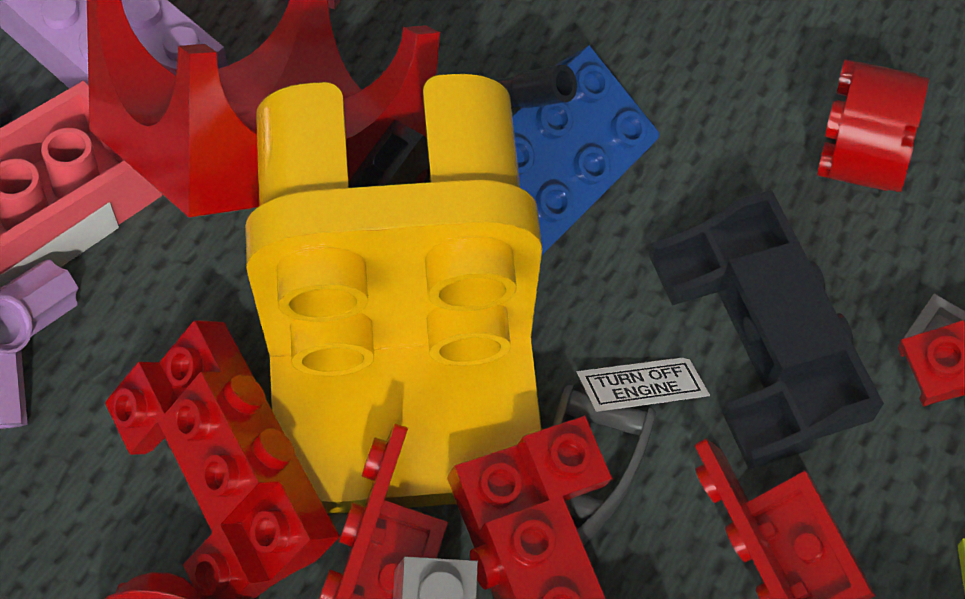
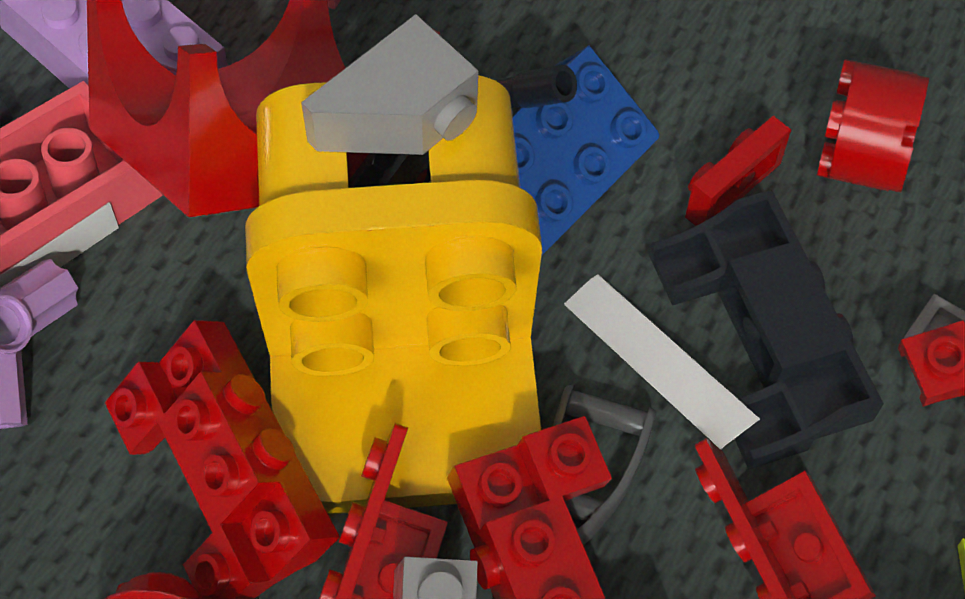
white sticker [577,358,710,412] -> none
none -> light grey slope [301,14,478,155]
none -> white sticker [564,274,760,449]
none -> red plate [685,116,792,226]

